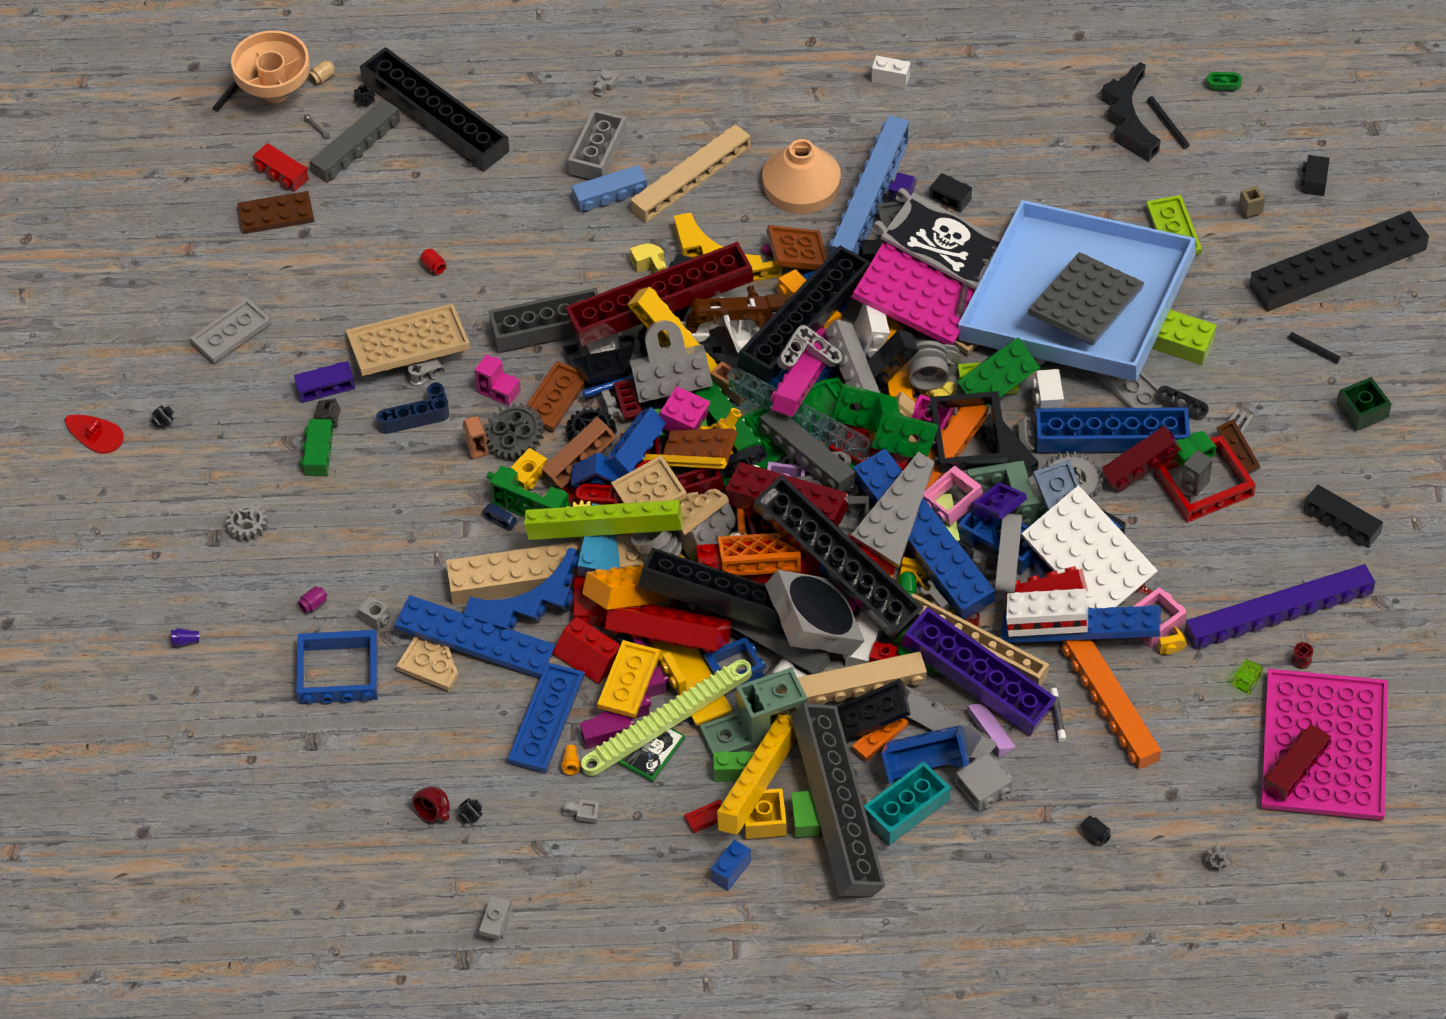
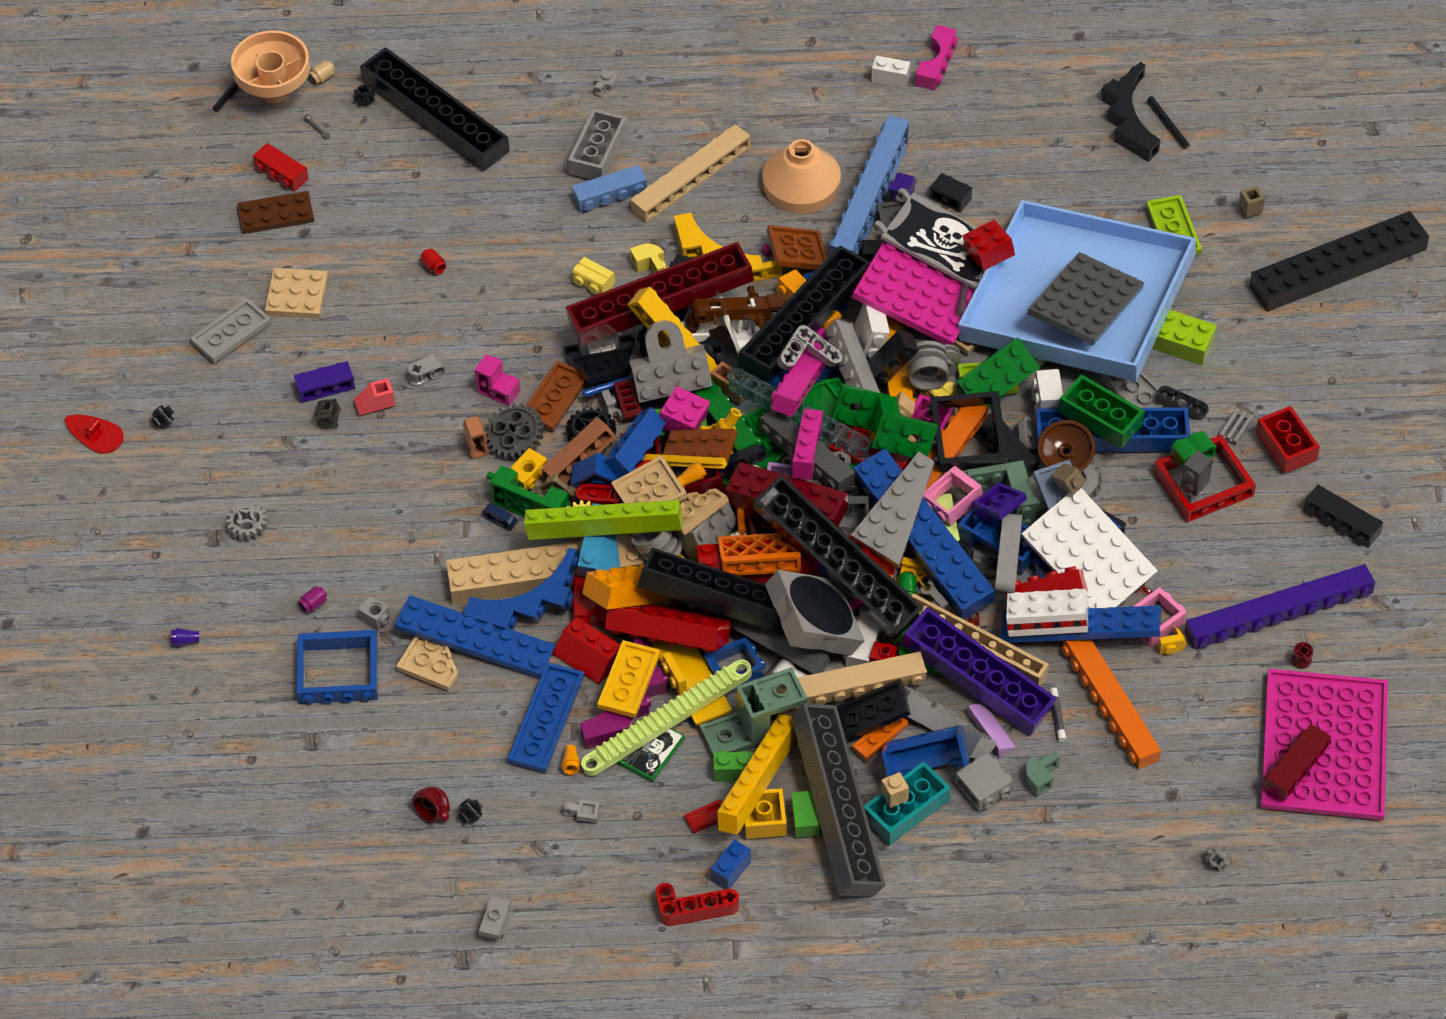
green brick [300,419,333,476] -> none
dark grey brick [310,99,400,183] -> none
tan plate [346,304,471,376] -> none
dark blue beam [376,382,449,434] -> none
dark grey brick [488,288,598,352] -> none
black brick [1080,815,1111,845] -> none
dark red brick [1102,426,1182,492] -> none
green plate [1206,72,1242,90] -> none
reddish brown plate [1216,419,1261,474] -> none
clear neon green brick [1232,659,1263,695] -> none
black bar [1289,332,1341,363] -> none
black brick [1300,155,1330,196] -> none
dark green brick [1336,377,1392,431] -> none
none -> tan plate [265,268,328,318]
none -> coral slope [354,378,395,416]
none -> dark tan piece [536,474,579,505]
none -> light yellow brick [572,257,615,294]
none -> red beam [656,882,739,926]
none -> light orange cone [677,462,707,487]
none -> dark pink arch [792,409,823,480]
none -> tan brick [881,772,909,808]
none -> dark pink arch [915,25,959,91]
none -> red brick [962,220,1015,271]
none -> sand green brick [1025,751,1060,798]
none -> reddish brown dish [1038,420,1095,472]
none -> dark tan brick [1051,463,1086,495]
none -> green brick [1058,374,1145,449]
none -> red brick [1255,406,1320,474]

